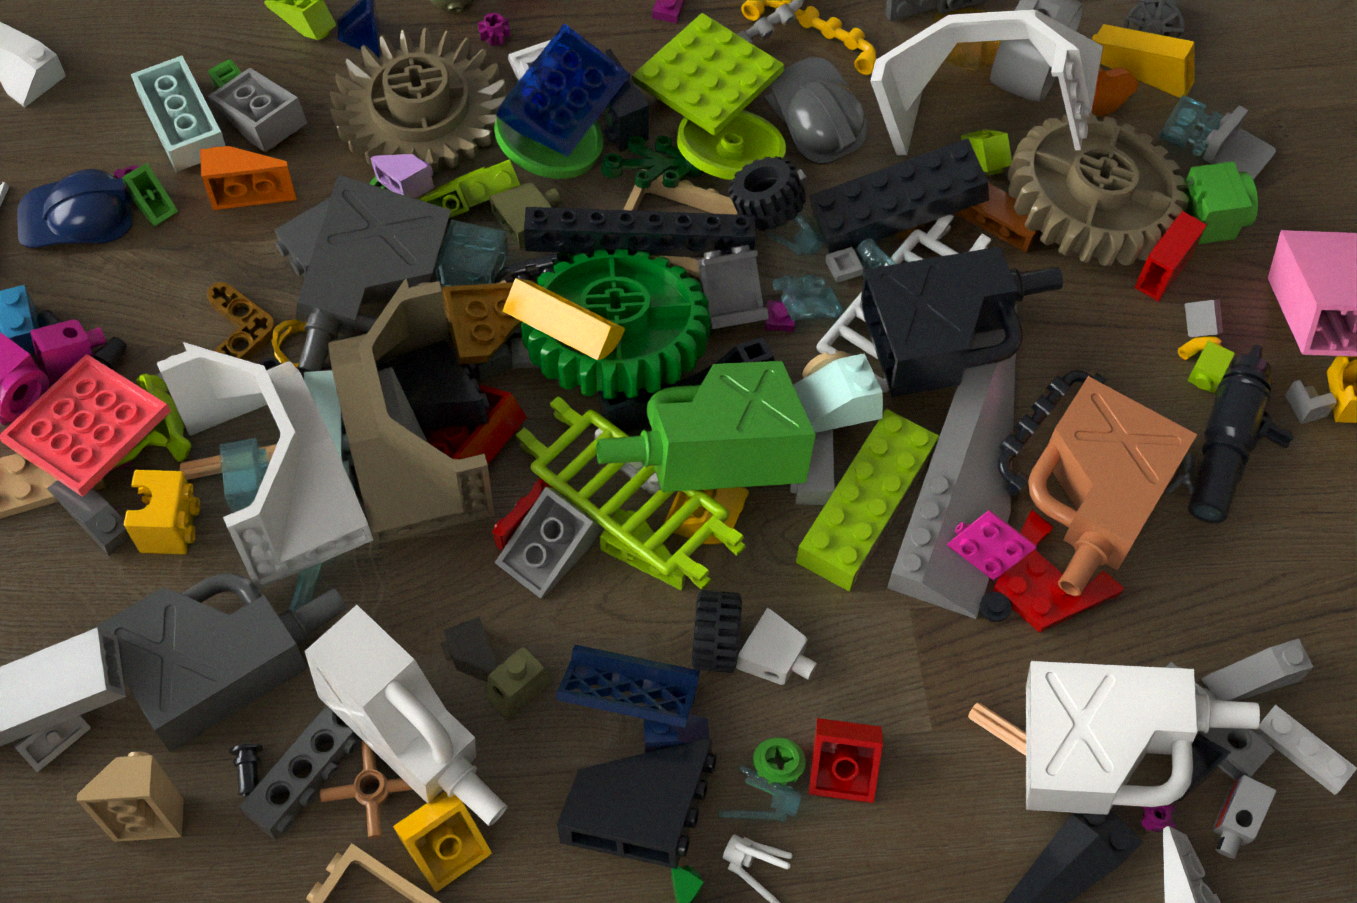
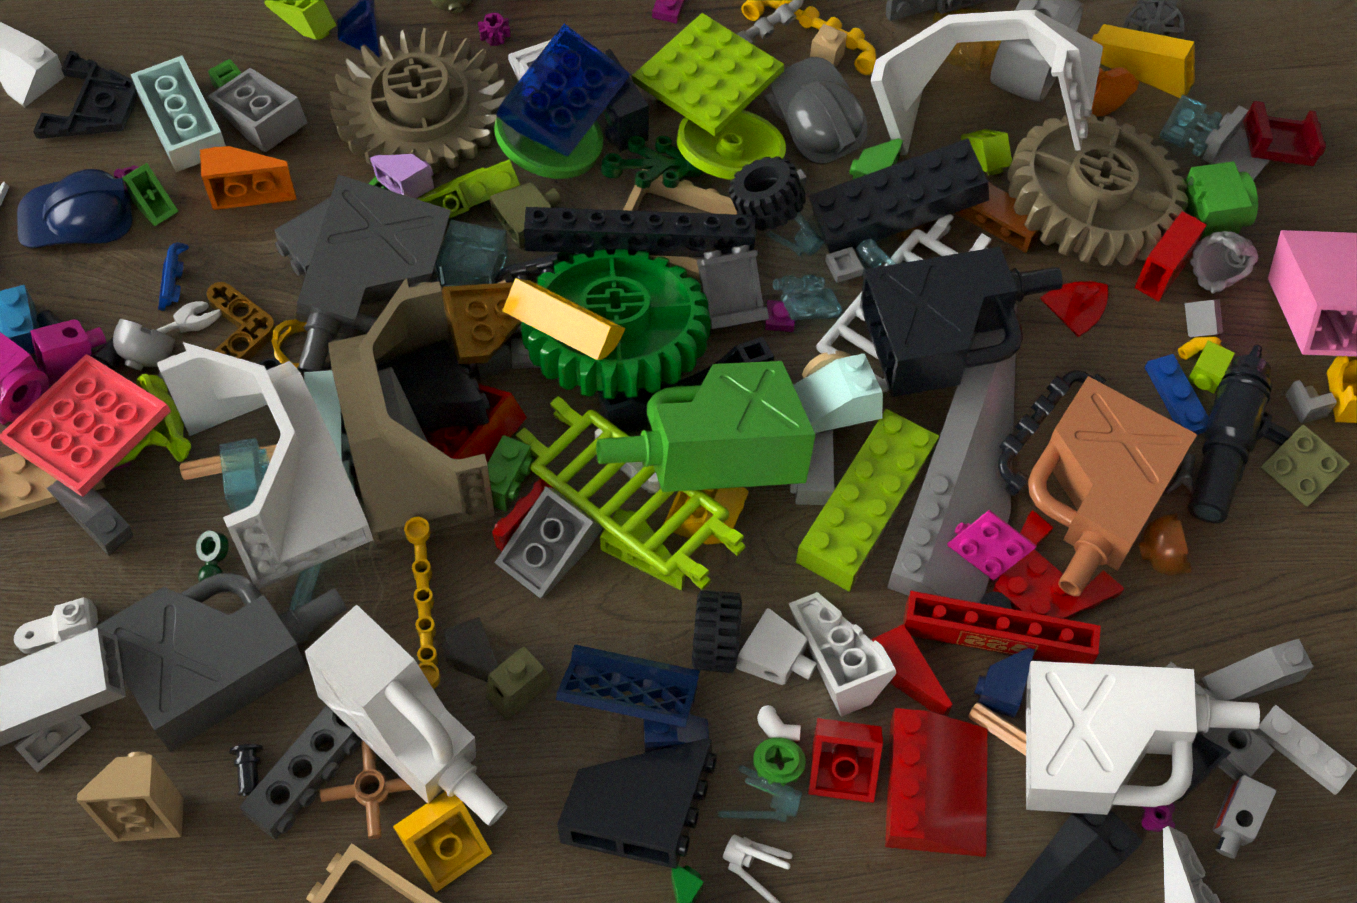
yellow piece [124,470,200,554] -> none
none -> white piece [14,597,98,654]
none -> black wing [33,51,138,139]
none -> light grey cylinder [113,319,175,371]
none -> white hand [156,301,222,334]
none -> blue piece [158,242,189,311]
none -> dark green plate [196,531,229,582]
none -> yellow bar [404,517,440,689]
none -> bright green brick [487,435,534,512]
none -> white arm [757,705,801,741]
none -> white wedge [789,592,896,717]
none -> tan brick [810,24,847,68]
none -> bright green slope [849,138,903,180]
none -> red slope [871,624,953,716]
none -> red slope [885,708,988,857]
none -> red brick [903,591,1101,664]
none -> dark blue slope [974,648,1035,718]
none -> red shield [1040,281,1108,337]
none -> clear orange cylinder [1139,513,1192,576]
none -> blue plate [1144,354,1209,435]
none -> light grey hair [1190,231,1258,294]
none -> dark red panel [1243,101,1326,167]
none -> olive hinge [1261,424,1350,507]

